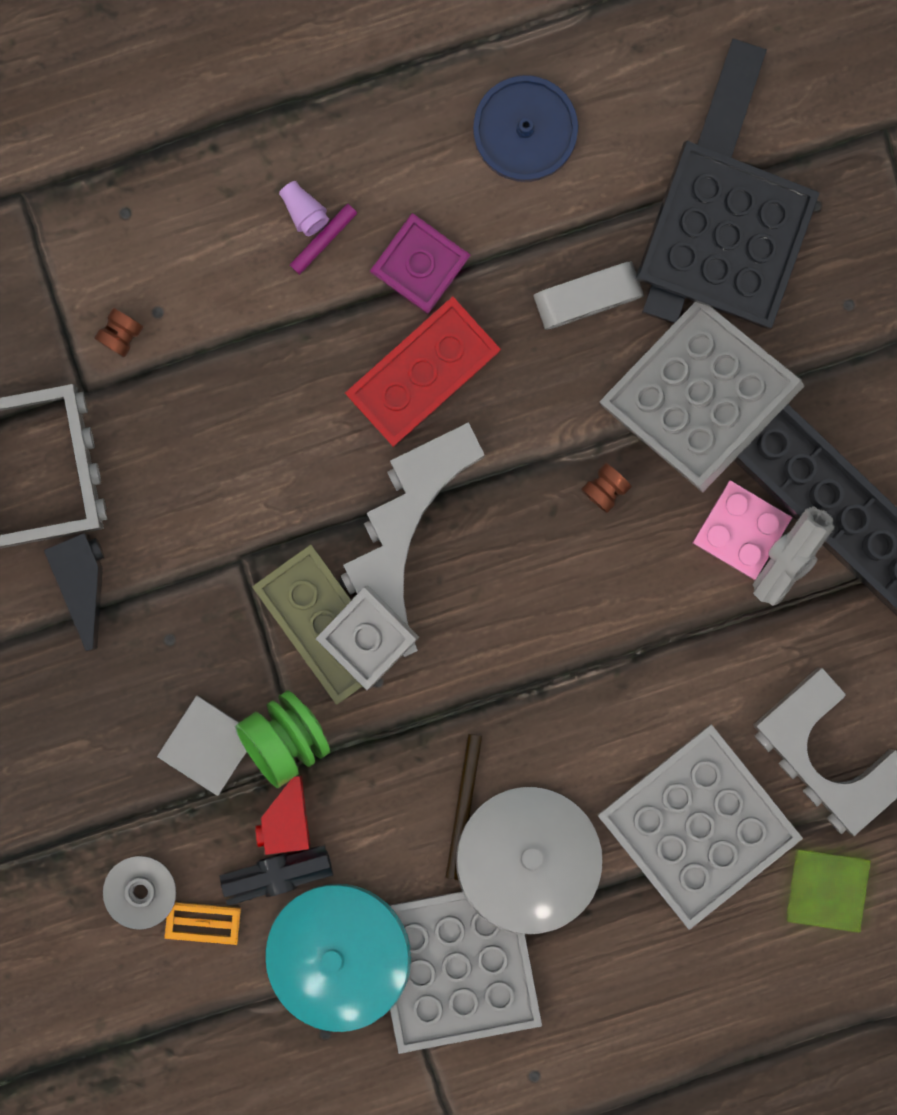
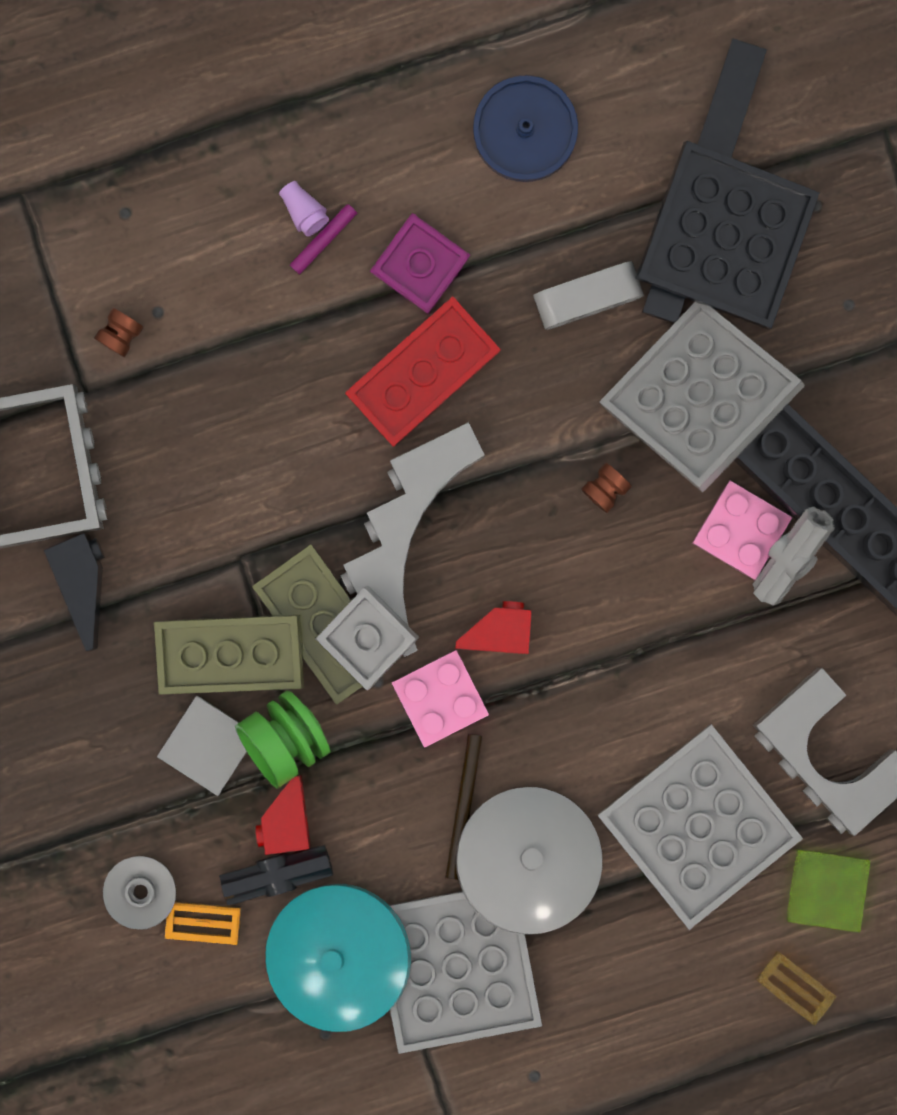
none -> olive plate [154,614,304,694]
none -> bright pink plate [392,650,489,748]
none -> red slope [455,601,532,654]
none -> clear yellow tile [756,951,837,1026]

